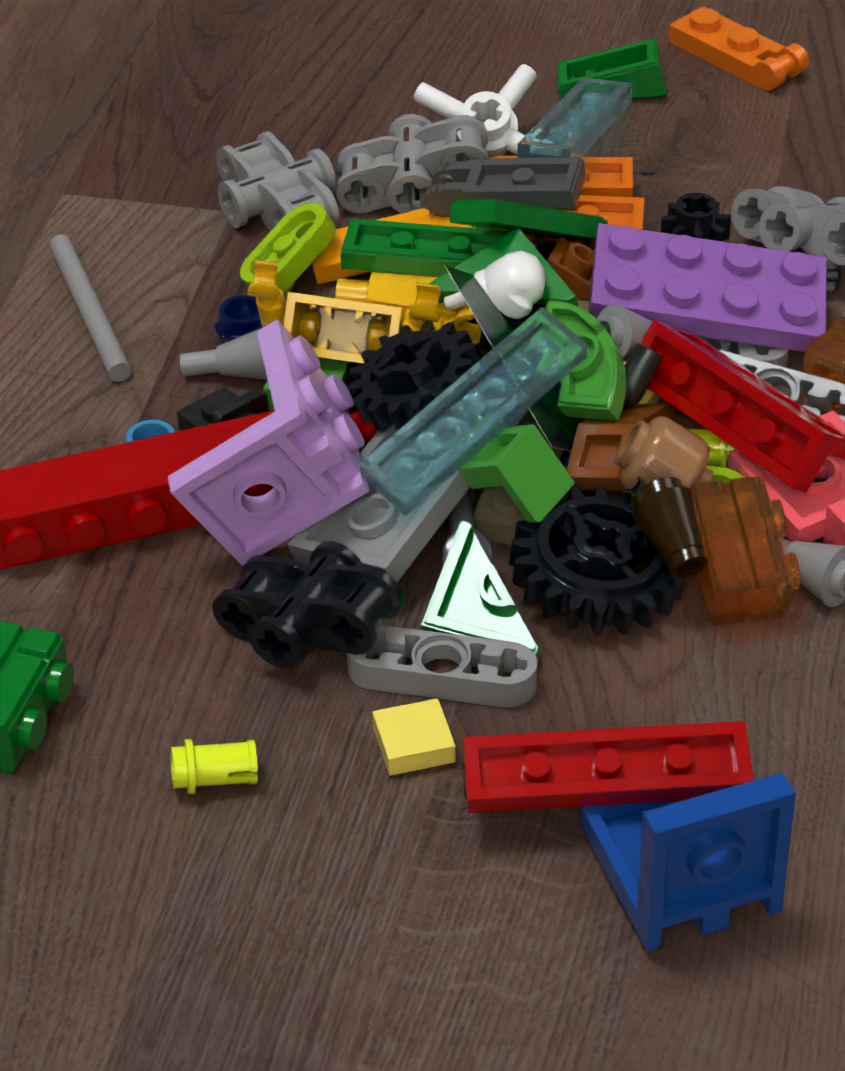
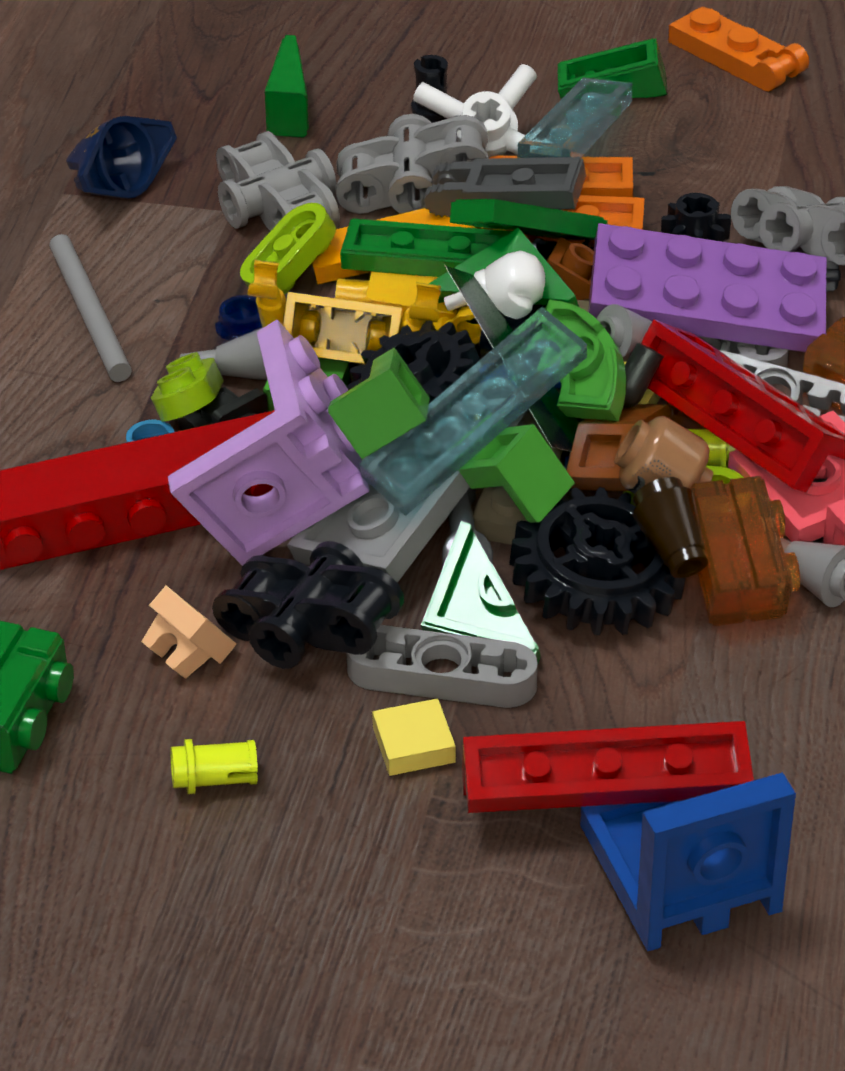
none -> dark blue hat [66,116,177,198]
none -> light nougat tile [141,585,237,679]
none -> lime plate [151,352,224,422]
none -> green slope [265,35,309,138]
none -> bright green panel [328,348,430,459]
none -> black pin [411,55,448,123]

